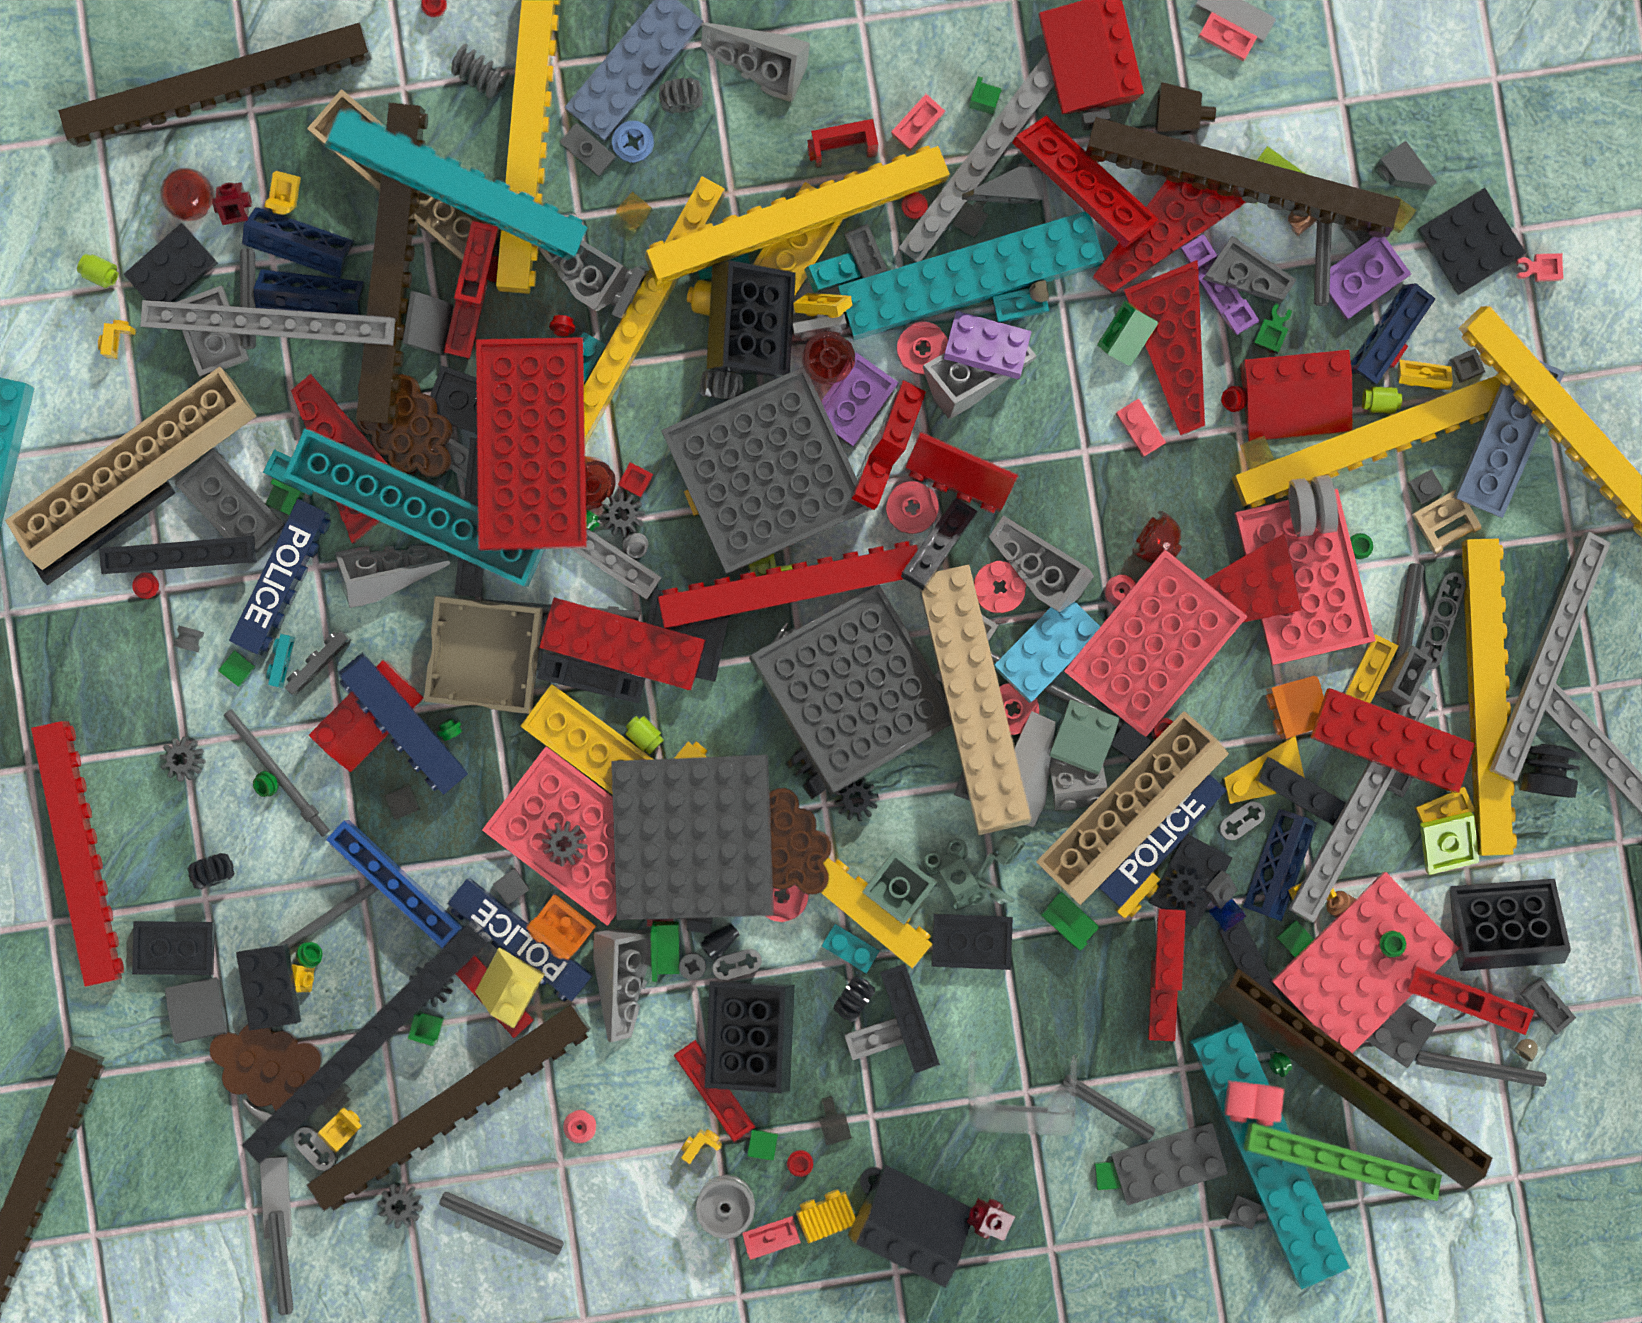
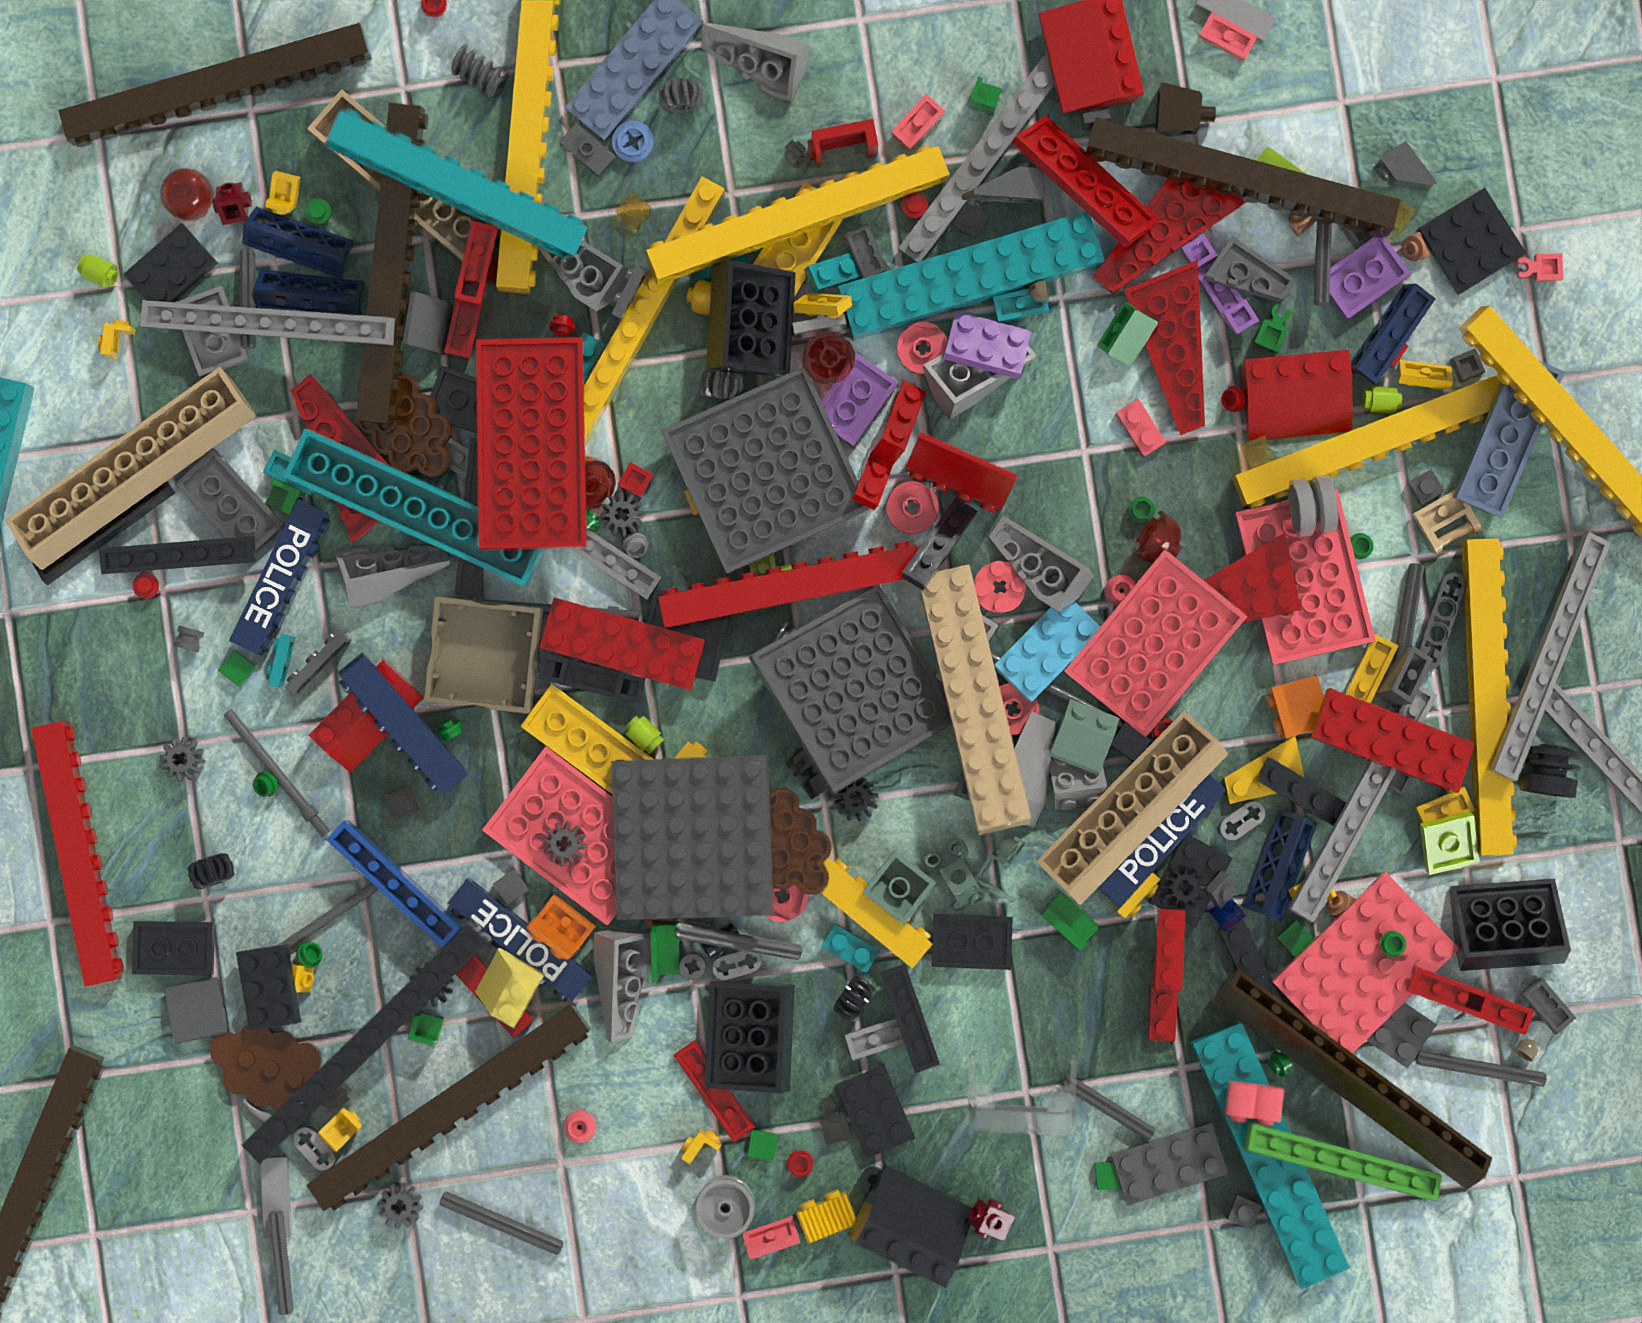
none -> green plate [305,198,332,225]
none -> dark grey axle [675,923,802,960]
none -> clear smoke plate [785,140,810,171]
none -> black plate [836,1064,915,1159]
none -> green plate [1128,497,1155,523]
none -> nougat plate [1402,232,1430,261]

